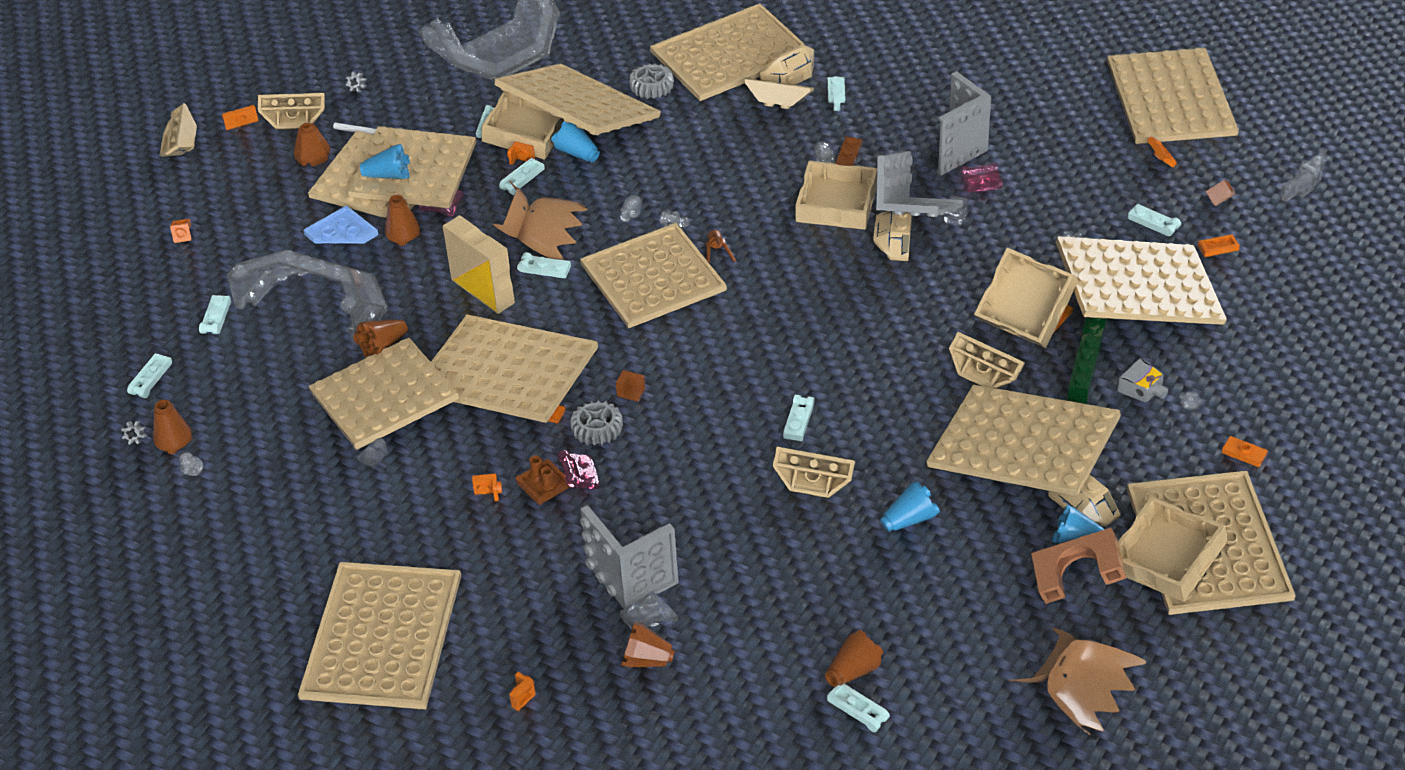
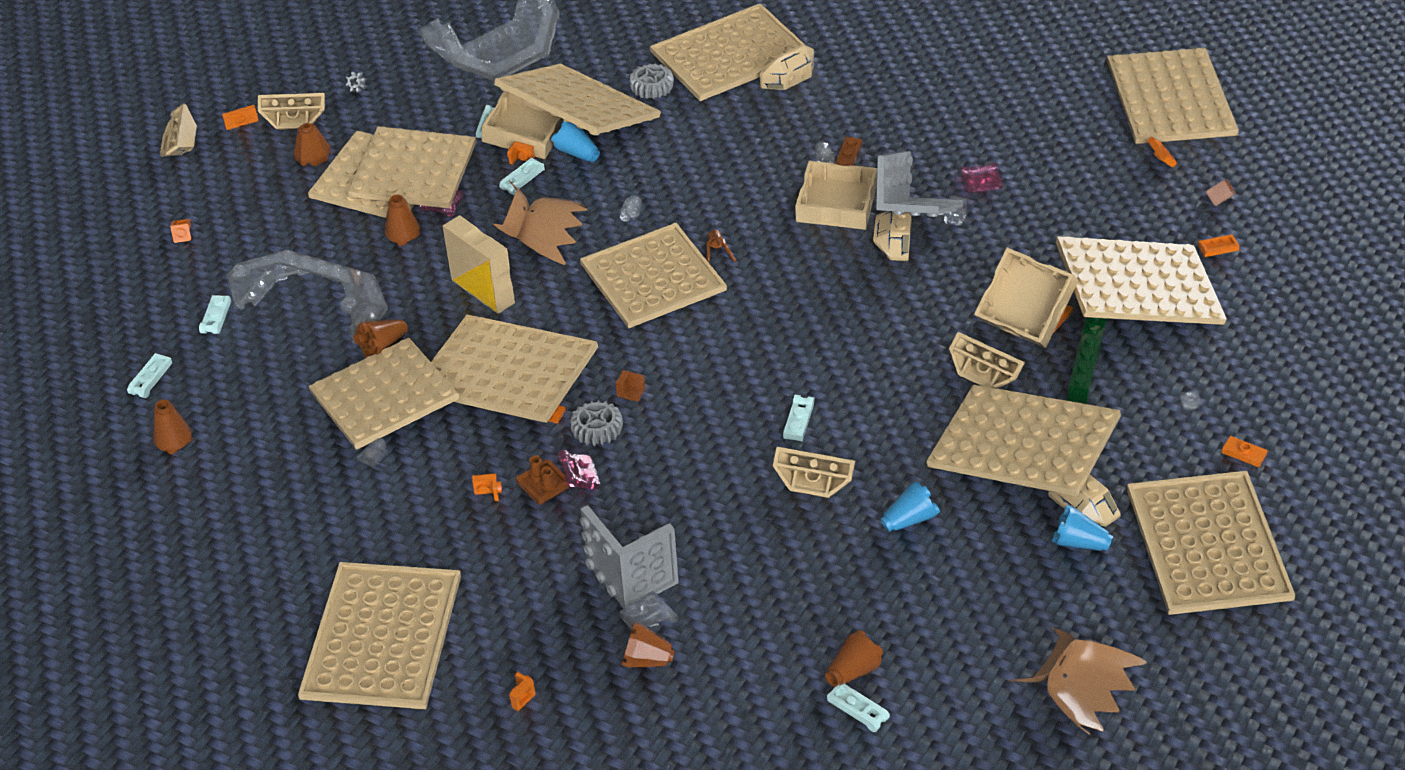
light grey gear [121,421,147,445] -> none
clear piece [179,452,203,476] -> none
light blue plate [304,205,378,243] -> none
white bar [333,123,376,135] -> none
dark azure cone [360,144,410,179] -> none
light aqua plate [517,253,571,278] -> none
clear piece [660,210,689,227] -> none
tan wedge [745,79,814,109] -> none
light aqua hinge [828,76,845,111] -> none
light grey bracket [936,71,991,176] -> none
nougat arch [1031,528,1127,604] -> none
light grey torso [1118,358,1168,402] -> none
tan tile [1118,496,1228,602] -> none
light aqua plate [1128,204,1181,236] -> none
clear slope [1280,151,1327,202] -> none

